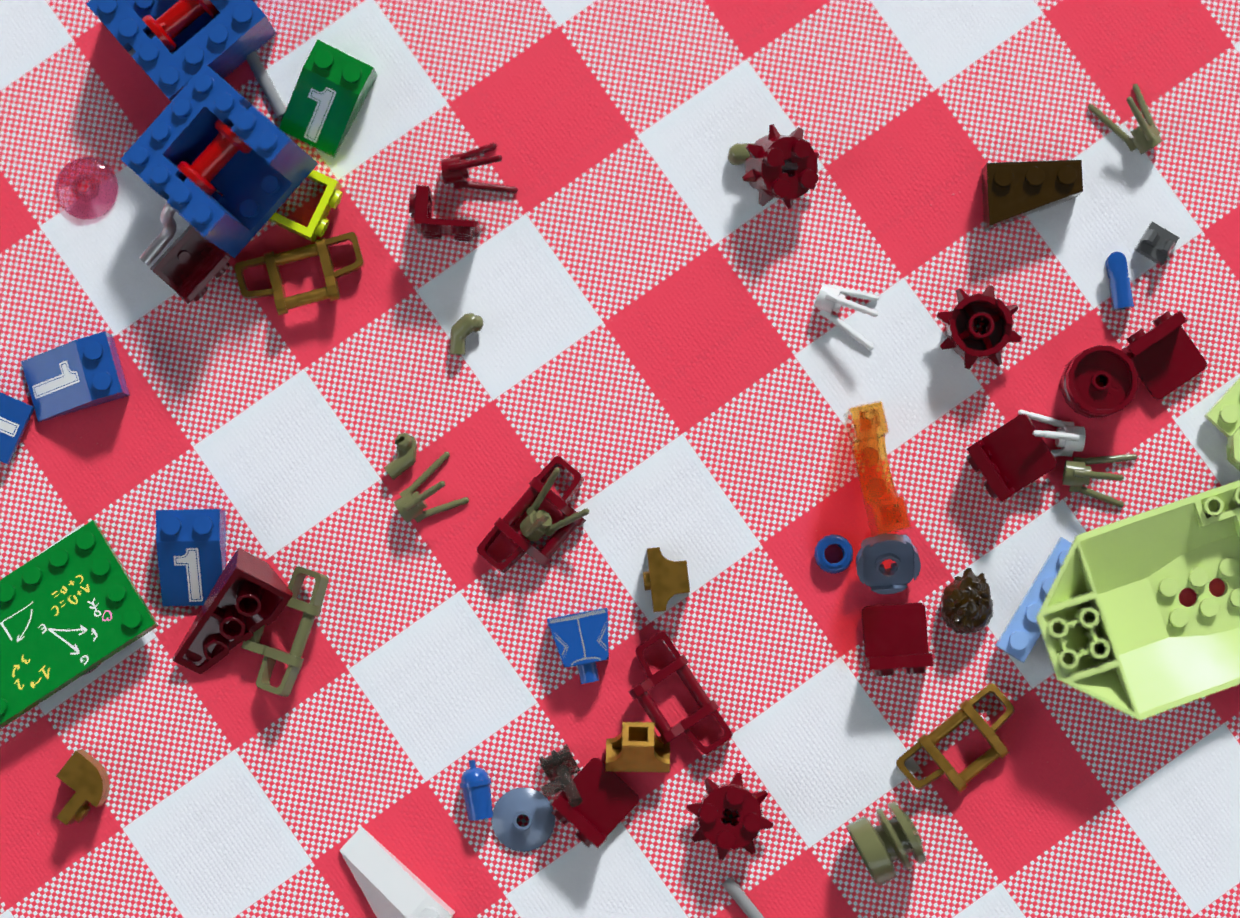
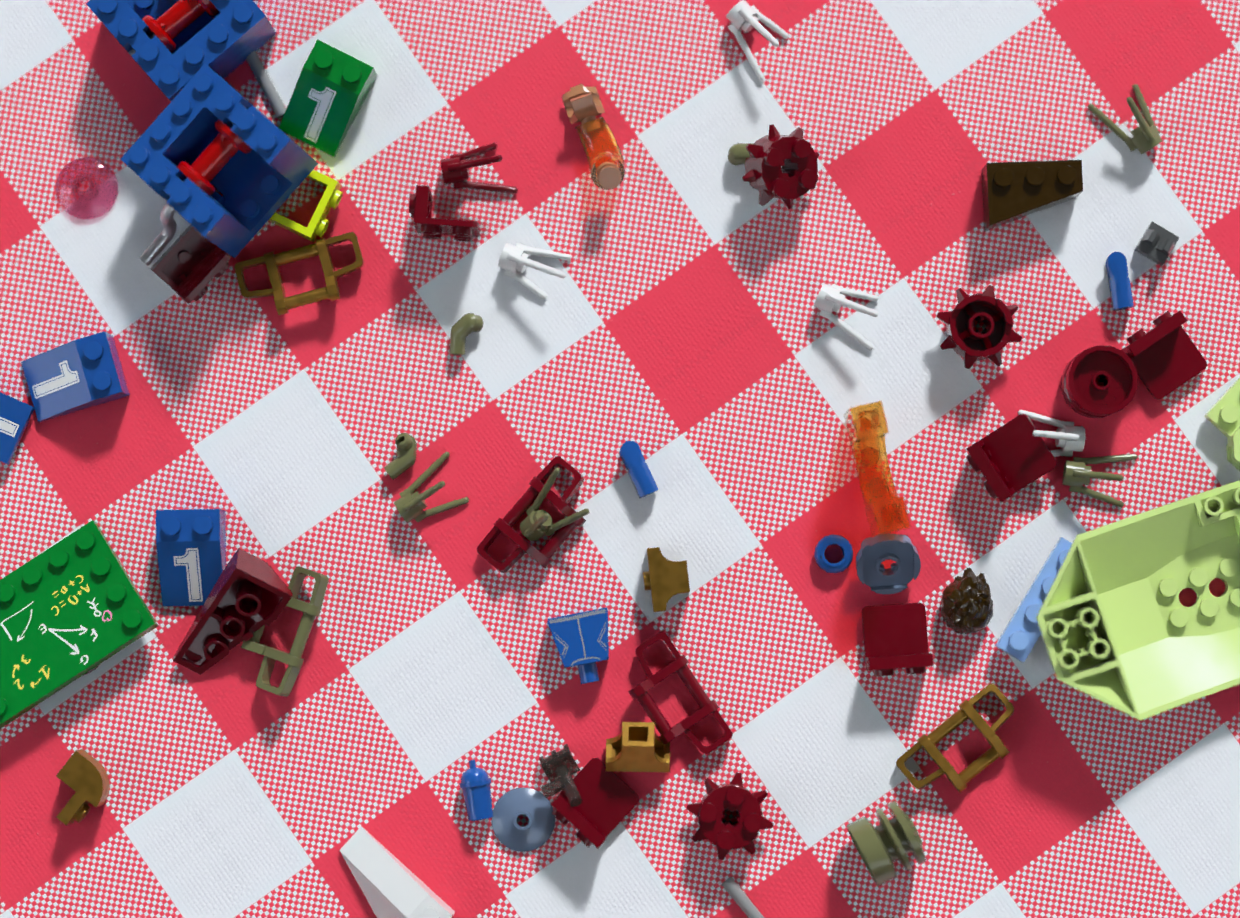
none -> white plant [498,243,572,299]
none -> piece [562,84,625,190]
none -> blue bar [620,441,658,499]
none -> white plant [726,0,789,81]

